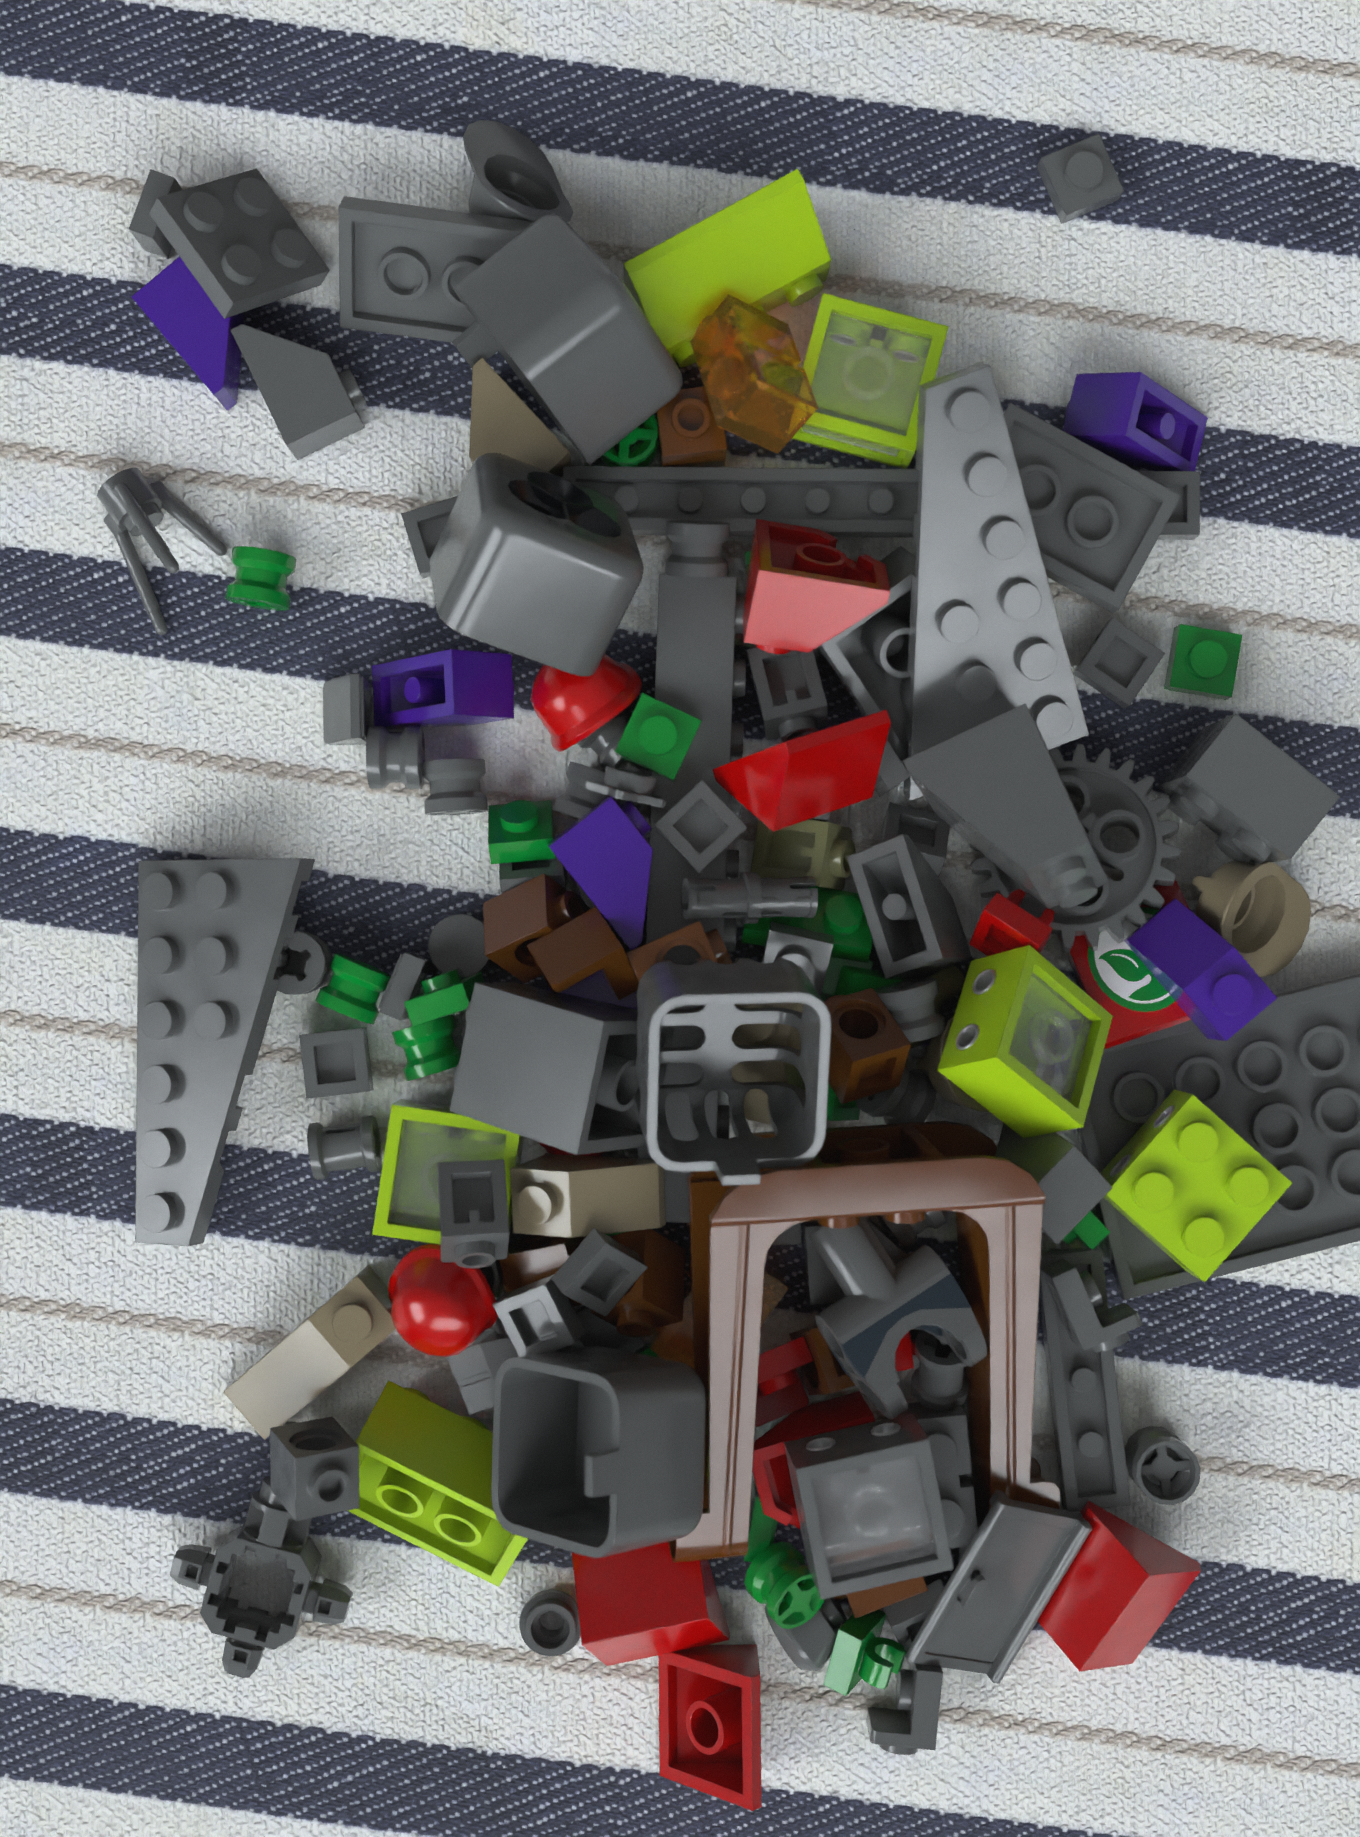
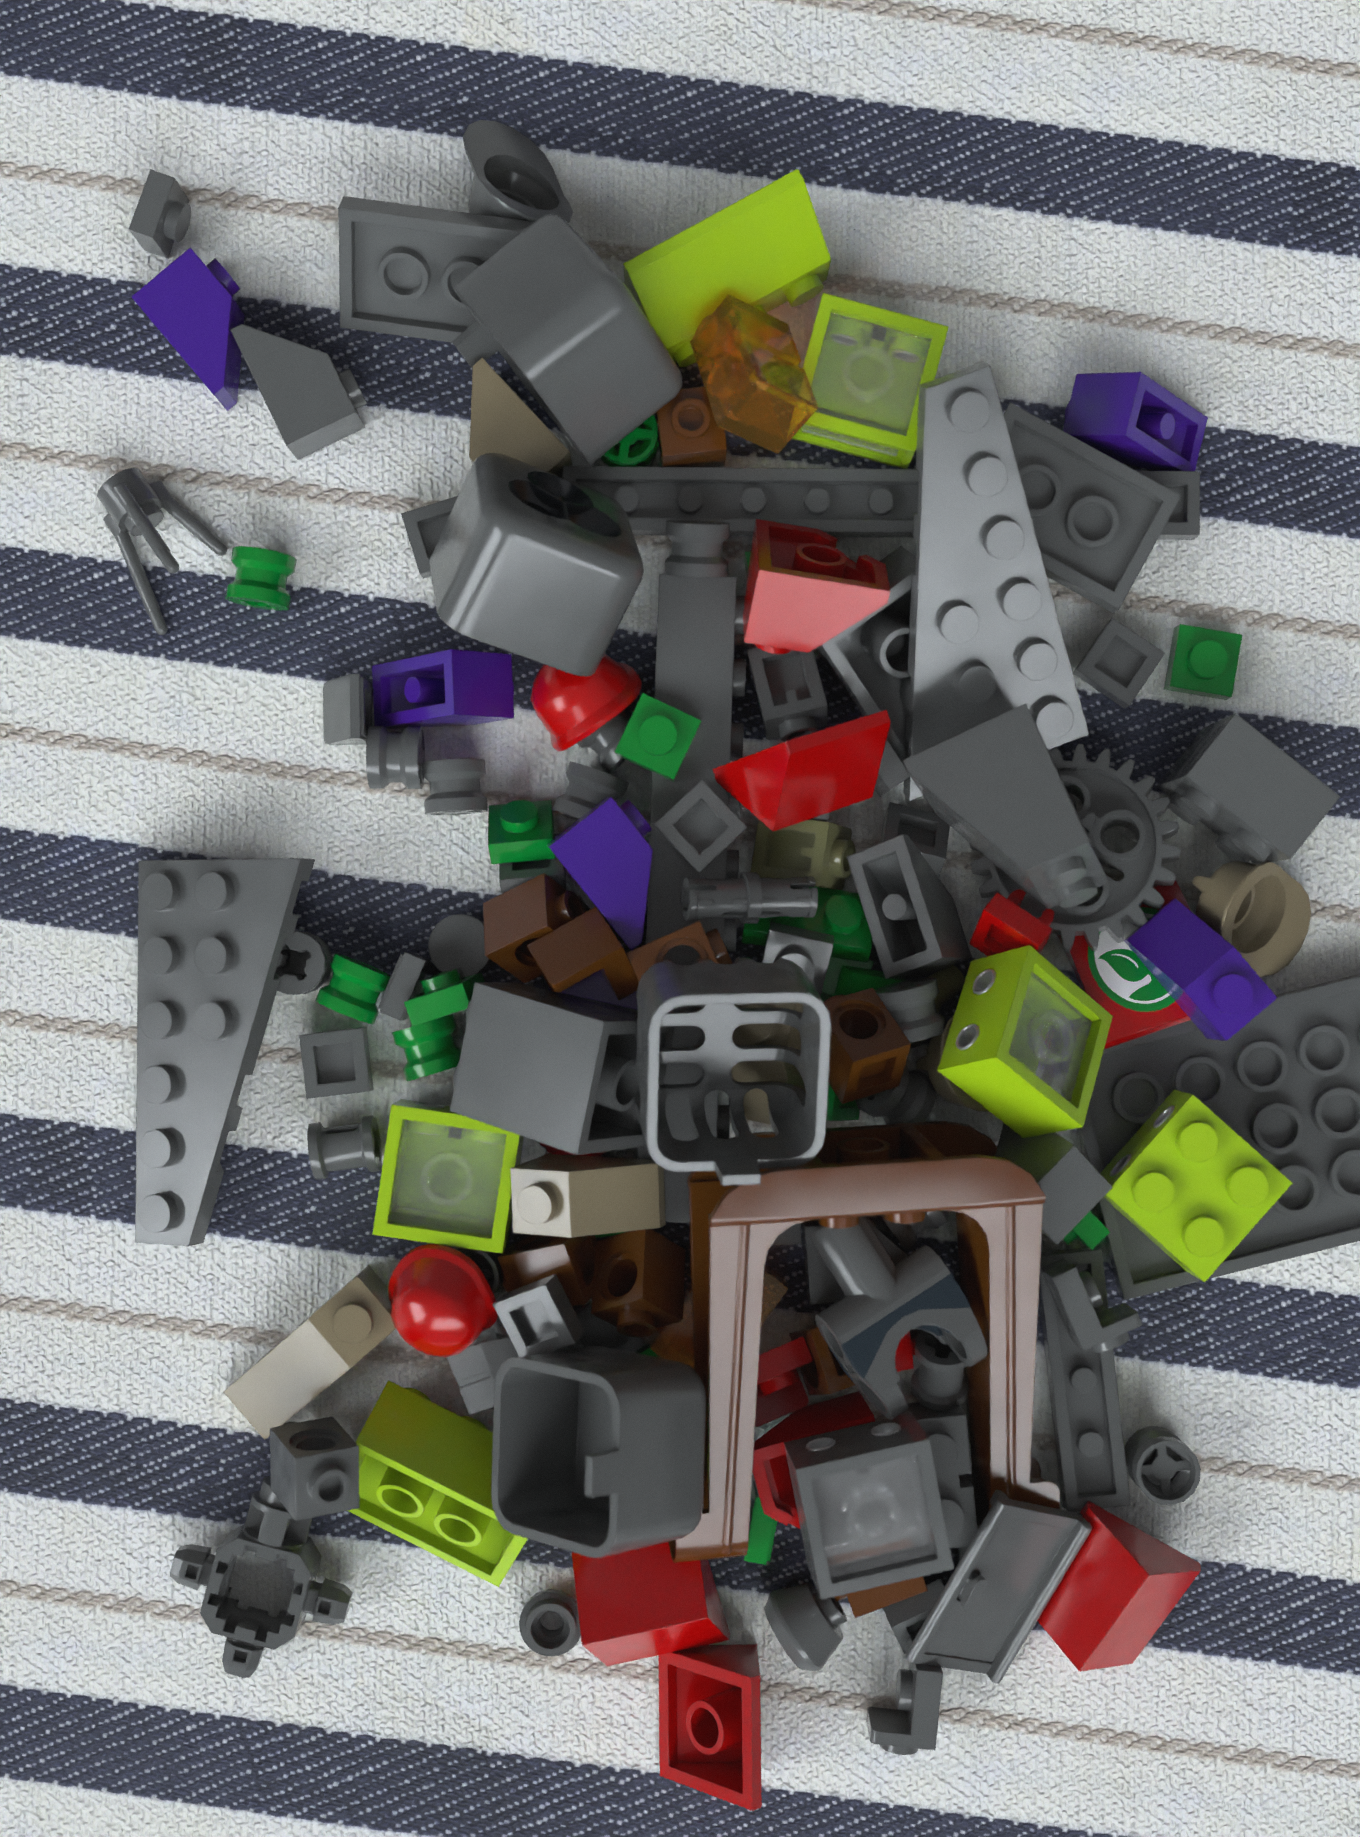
dark grey plate [149,168,330,319] -> none
dark grey bracket [437,1159,509,1268] -> none
dark grey plate [552,1228,648,1317] -> none
dark grey plate [584,766,667,808] -> none
green wheel [744,1542,825,1629] -> none
green tile [823,1610,906,1696] -> none
dark grey plate [1037,133,1124,224] -> none

